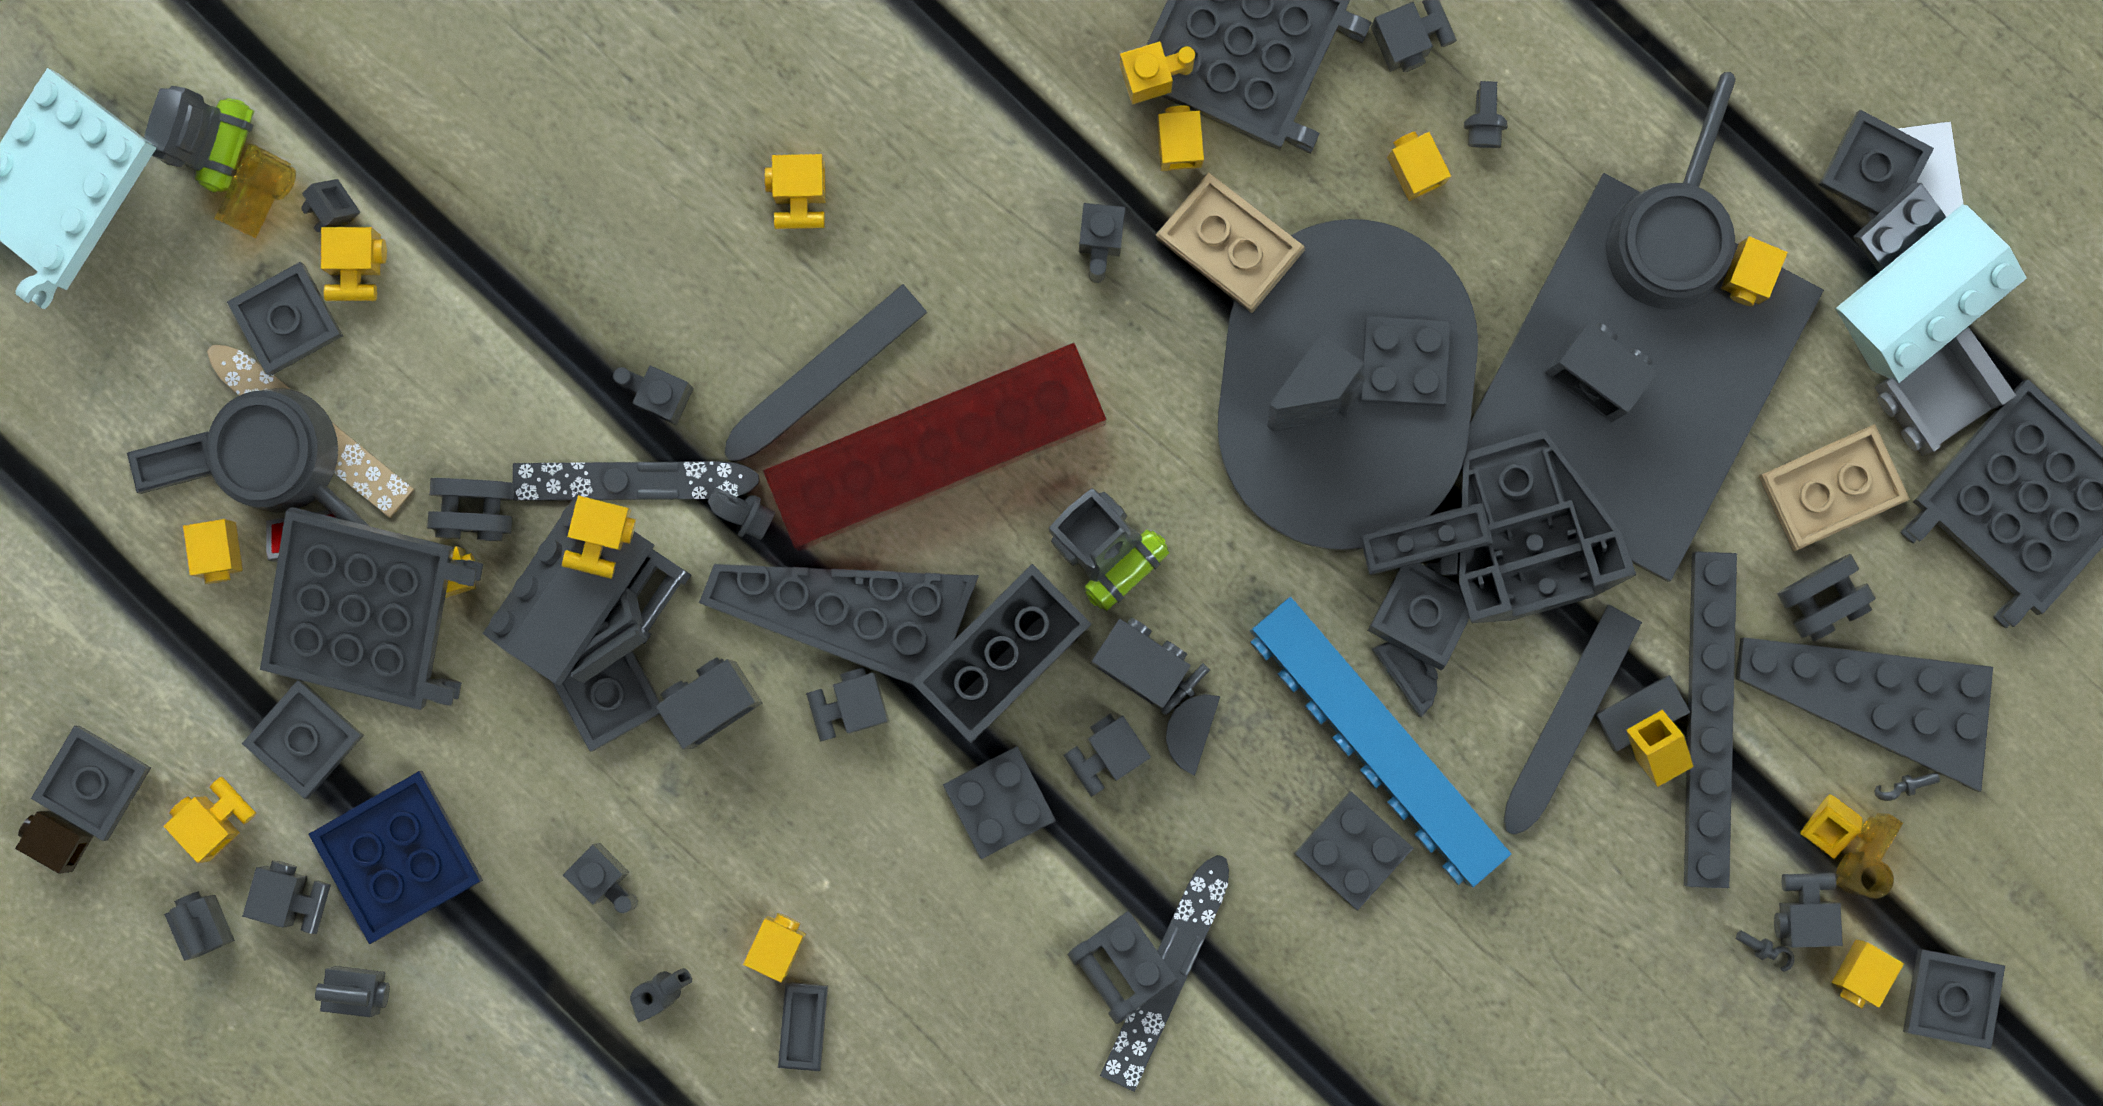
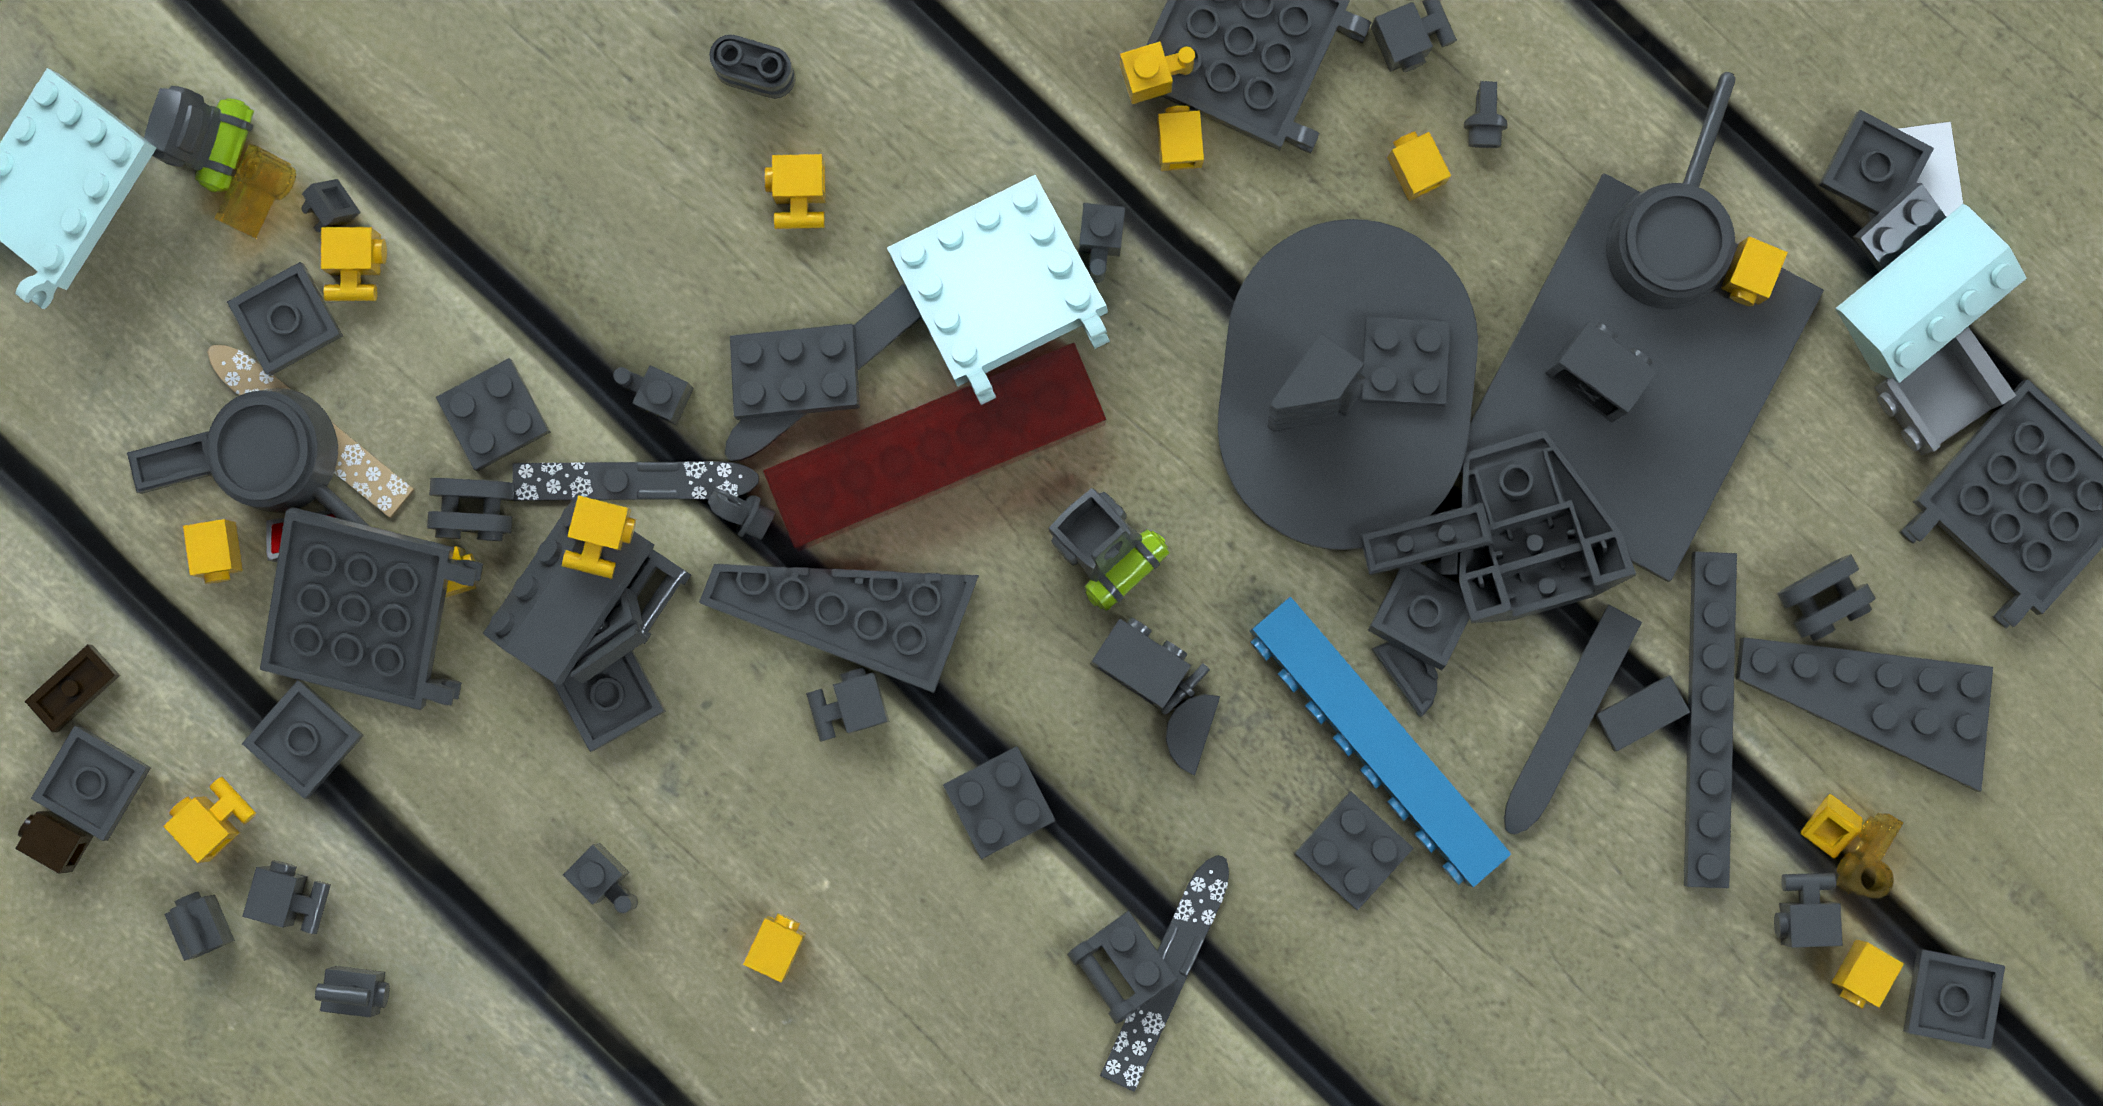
dark blue plate [308,771,483,944] -> none
dark grey piece [630,968,692,1023] -> none
dark grey brick [655,657,763,749] -> none
dark grey tile [778,982,828,1071] -> none
dark grey slope [911,564,1092,743] -> none
dark grey brick [1063,713,1151,797] -> none
tan tile [1156,172,1305,313] -> none
yellow brick [1626,709,1694,787] -> none
dark grey hand [1736,930,1795,972] -> none
tan tile [1759,424,1910,551] -> none
dark grey hand [1874,772,1940,801] -> none
none -> dark brown plate [24,644,120,732]
none -> dark grey plate [436,358,551,472]
none -> dark grey brick [709,35,795,99]
none -> dark grey plate [730,324,860,420]
none -> light aqua plate [887,175,1110,405]

